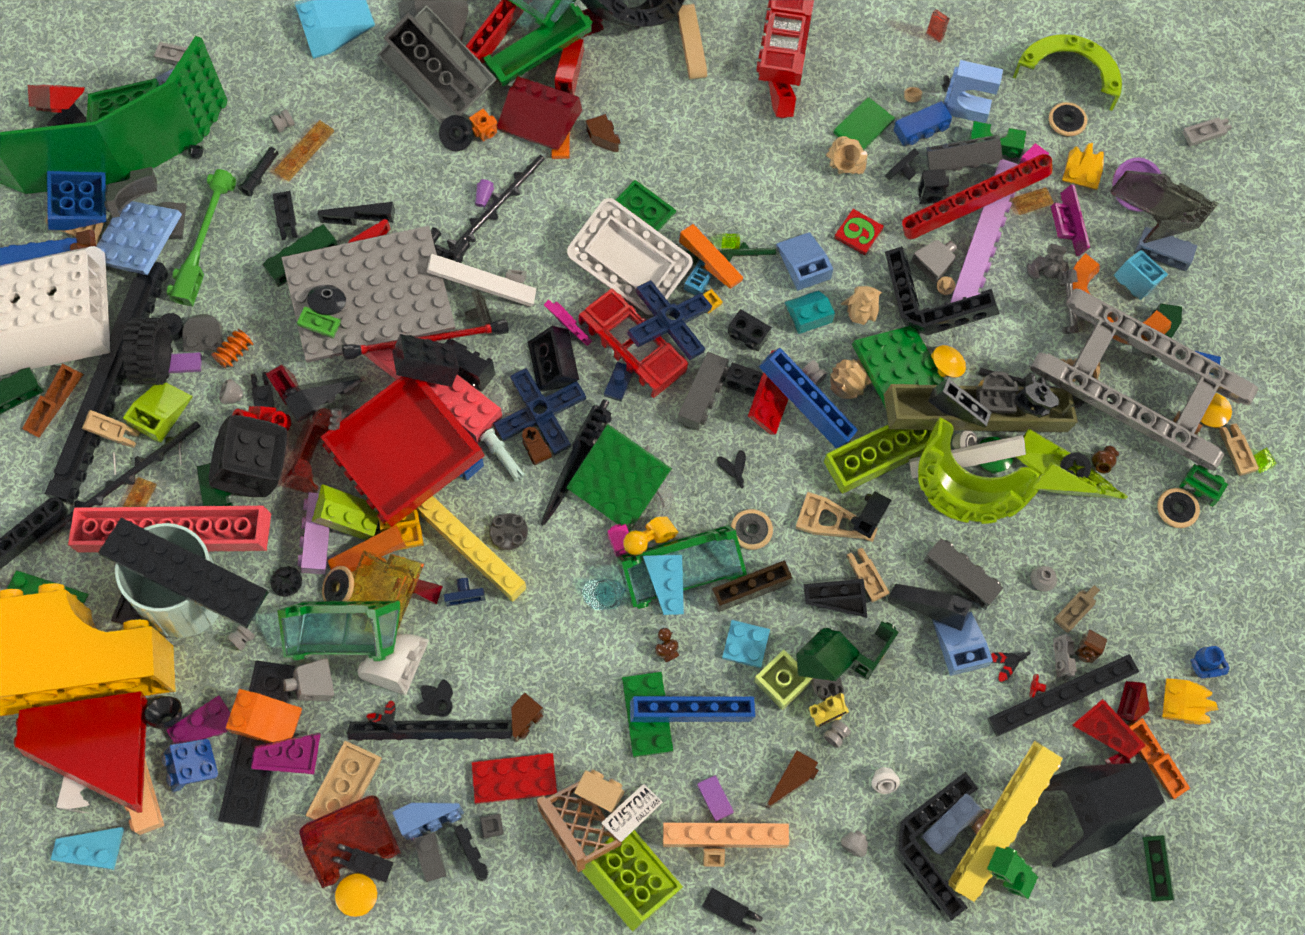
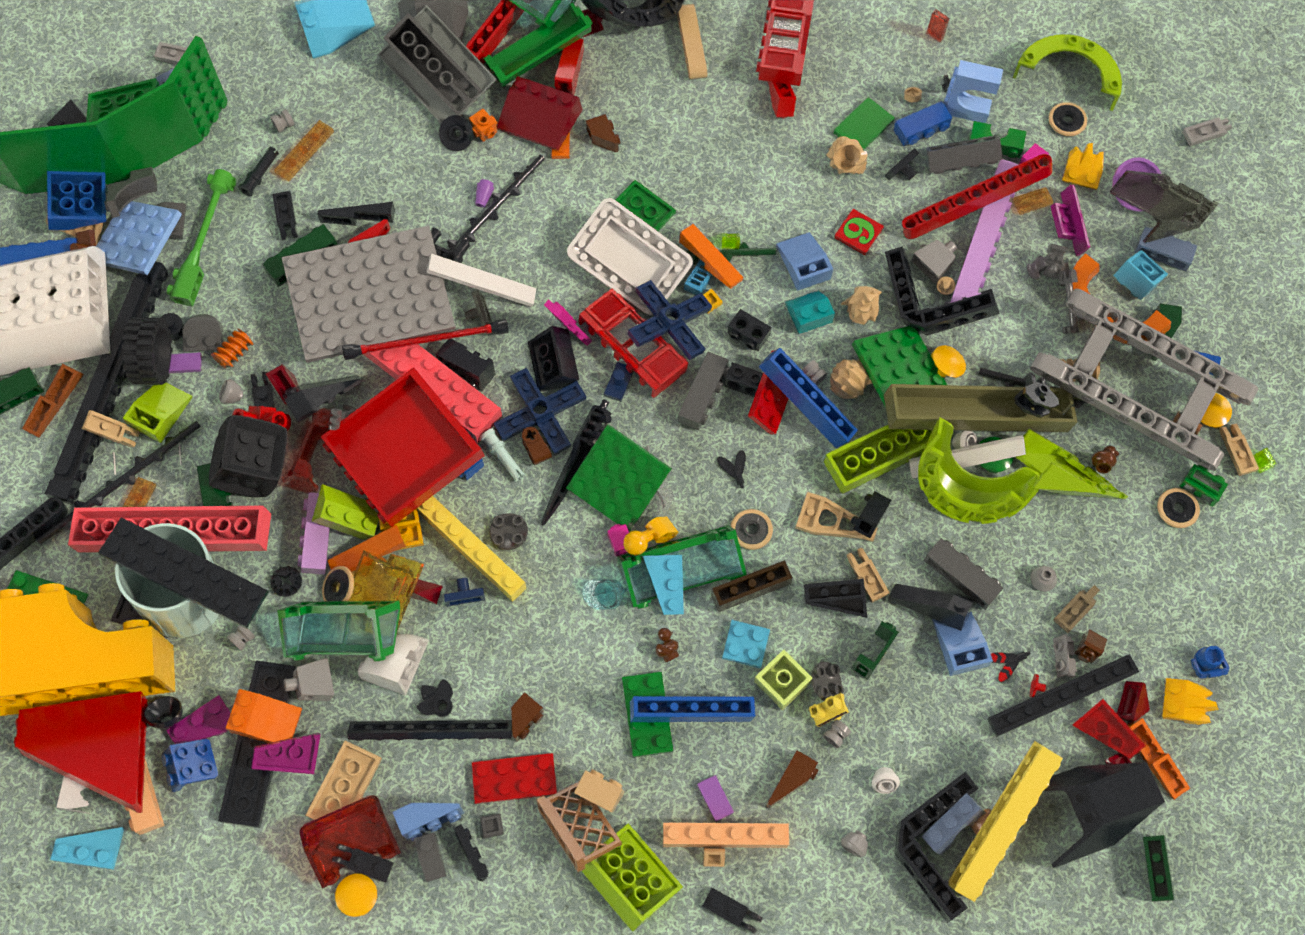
red slope [28,85,85,113] -> none
black hinge [188,145,204,159] -> none
bright green plate [297,306,341,339] -> none
black dish [307,285,346,315] -> none
piece [366,701,397,733] -> none
black brick [392,334,459,387] -> none
light grey plate [506,269,527,283] -> none
white sticker [602,784,663,842] -> none
dark green slope [796,628,860,681] -> none
black brick [918,169,949,204] -> none
black slope [928,378,992,427] -> none
dark grey slope [976,371,1019,413] -> none
green arch [987,846,1038,900] -> none
black gear [1060,453,1091,478] -> none

